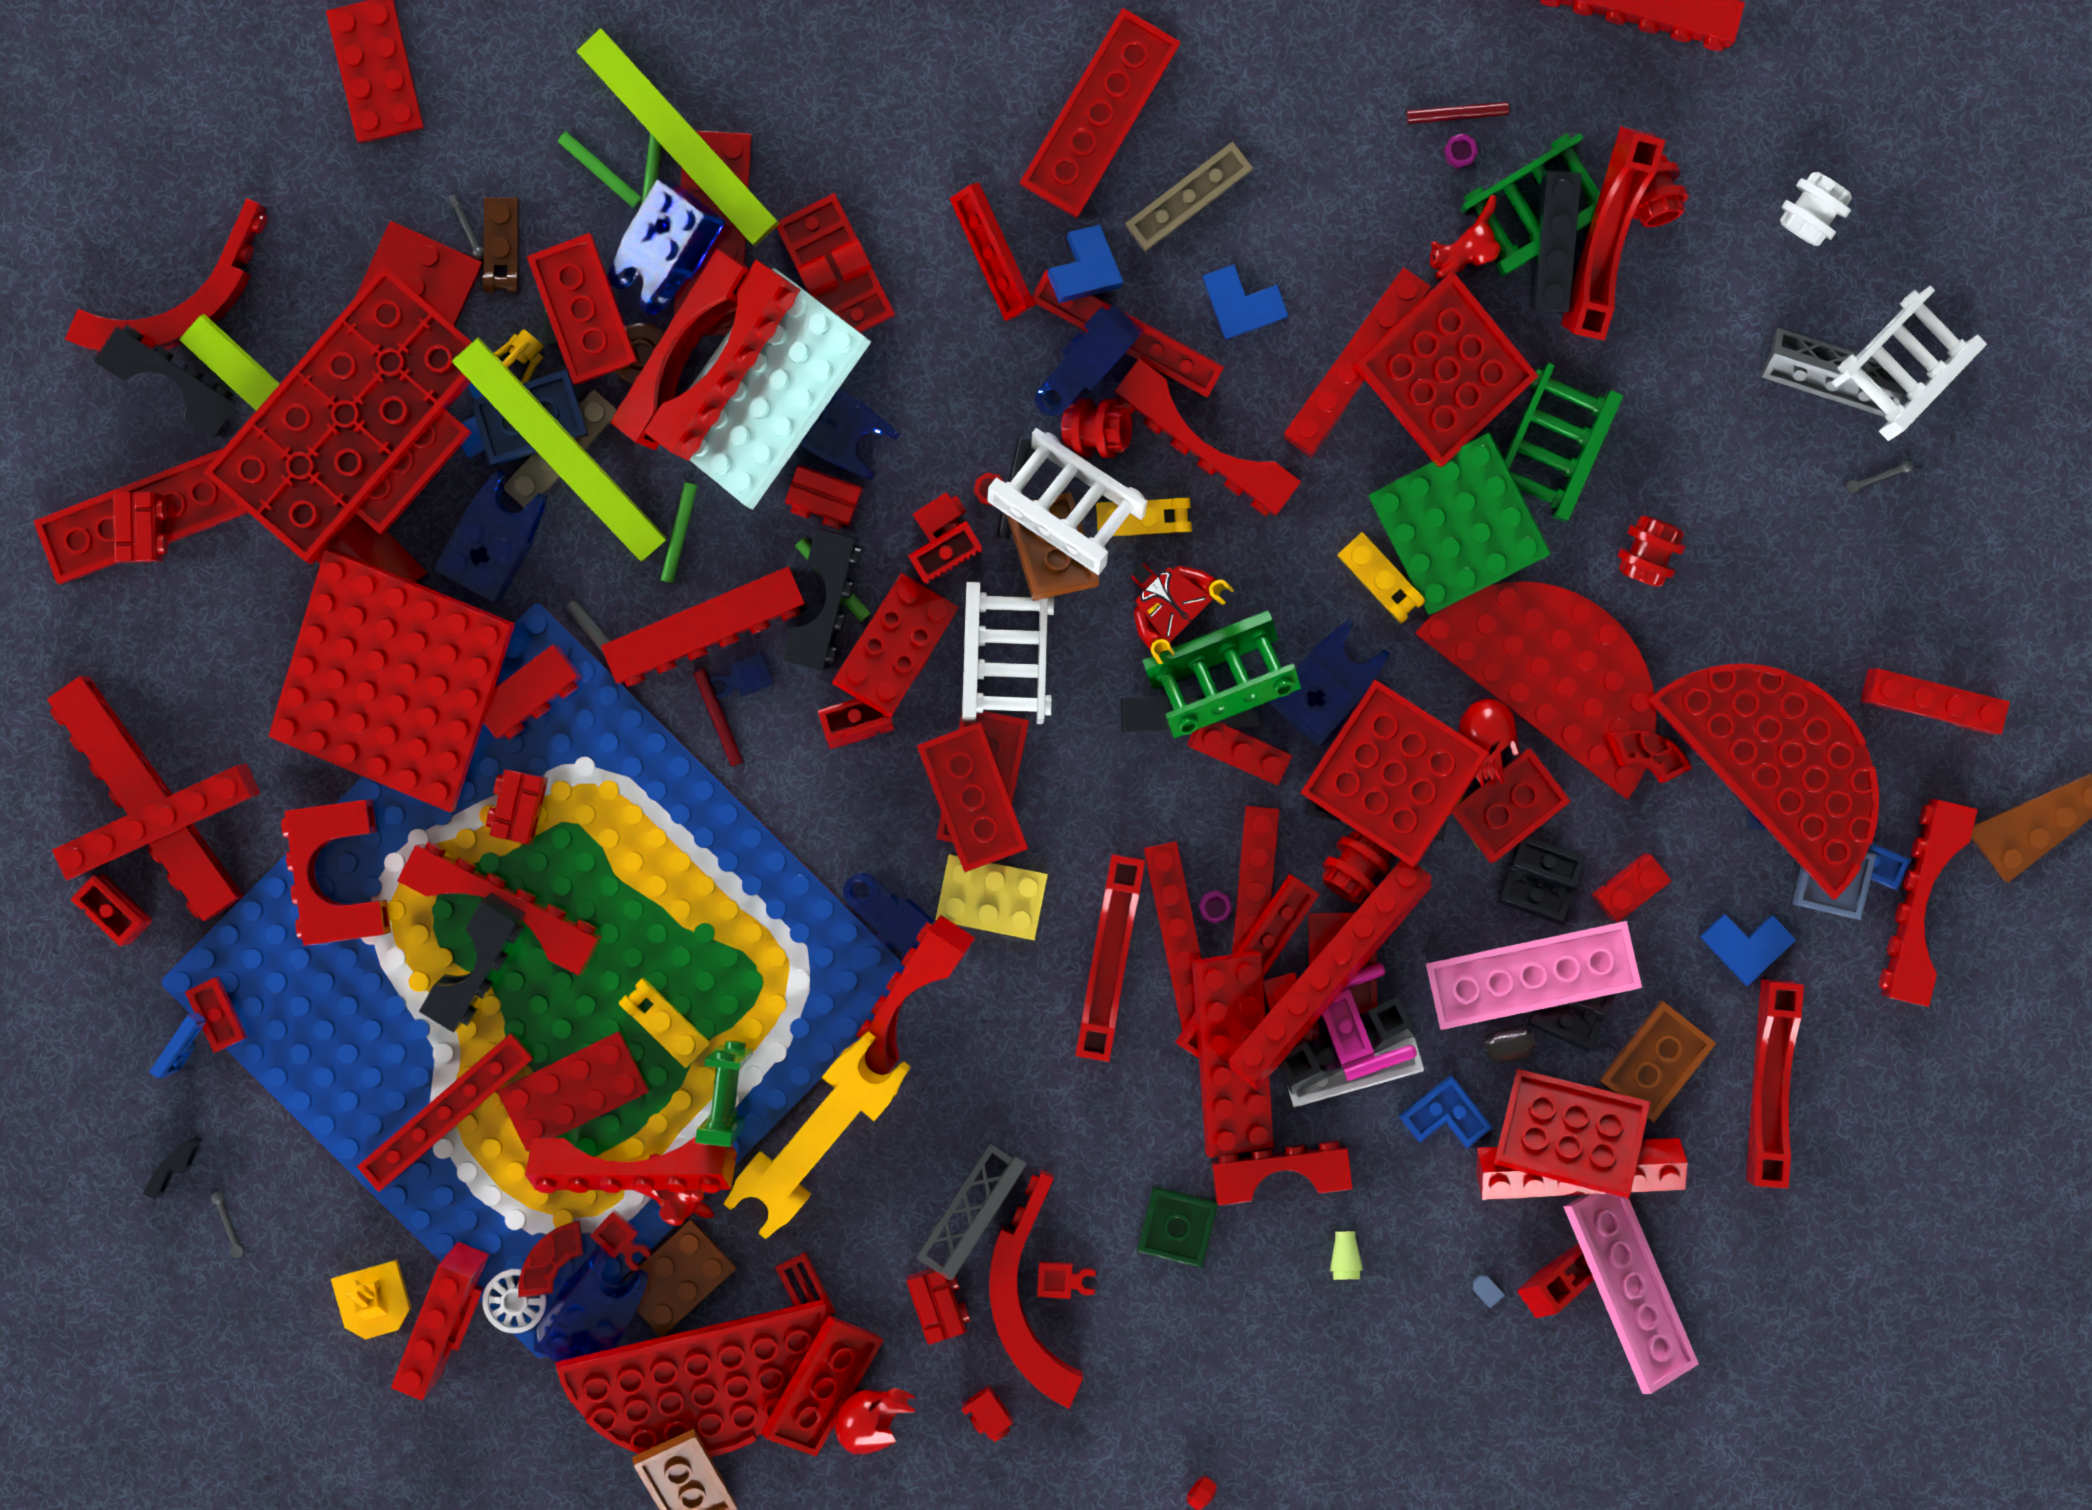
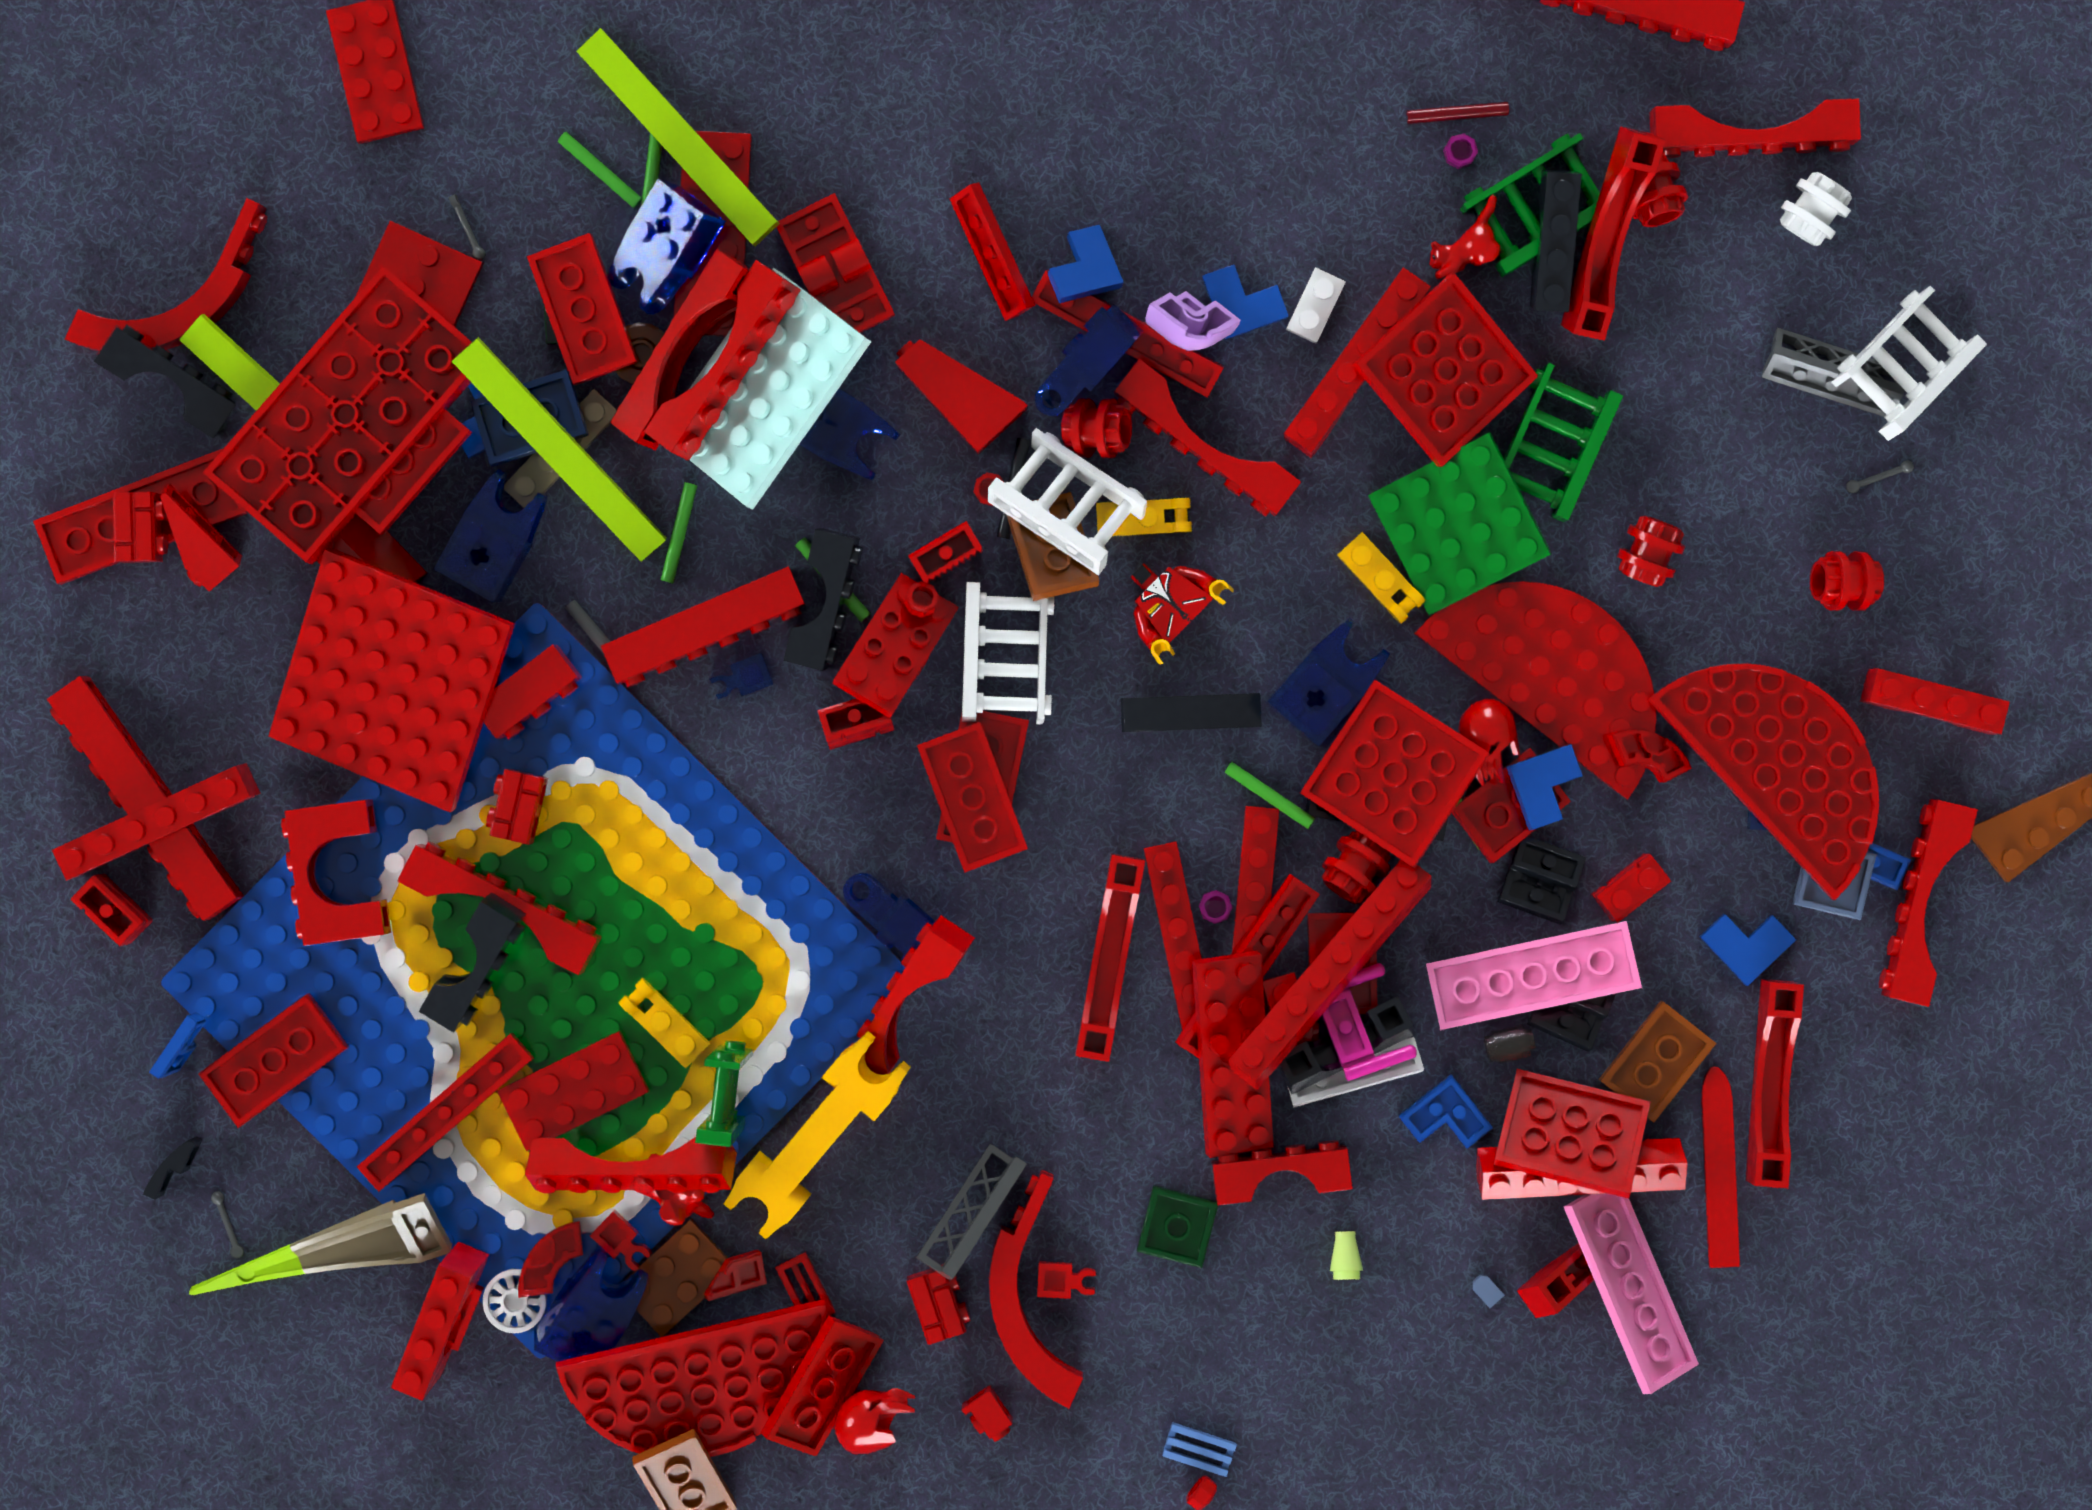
red plate [185,976,248,1053] -> none
yellow piece [331,1259,411,1339] -> none
reddish brown plate [483,198,519,293] -> none
yellow plant [494,329,544,384] -> none
dark red bar [693,669,744,767] -> none
red brick [785,464,864,531] -> none
red brick [912,492,967,542] -> none
light yellow plate [935,854,1048,940] -> none
red plate [1019,8,1181,219] -> none
dark tan plate [1125,141,1253,252] -> none
green fence [1142,610,1301,739] -> none
red plate [1187,721,1293,786] -> none
none -> red slope [160,483,242,592]
none -> dark tan plate [189,1193,452,1295]
none -> red tile [198,993,349,1128]
none -> red tile [704,1249,767,1301]
none -> red slope [895,339,1028,455]
none -> red tile [904,581,939,618]
none -> lavender brick [1145,291,1241,351]
none -> medium blue tile [1162,1422,1237,1477]
none -> bright green bar [1225,762,1316,829]
none -> white plate [1286,267,1346,344]
none -> blue tile [1506,744,1583,831]
none -> red arch [1649,98,1861,158]
none -> red piece [1701,1066,1740,1268]
none -> red piece [1810,551,1884,611]

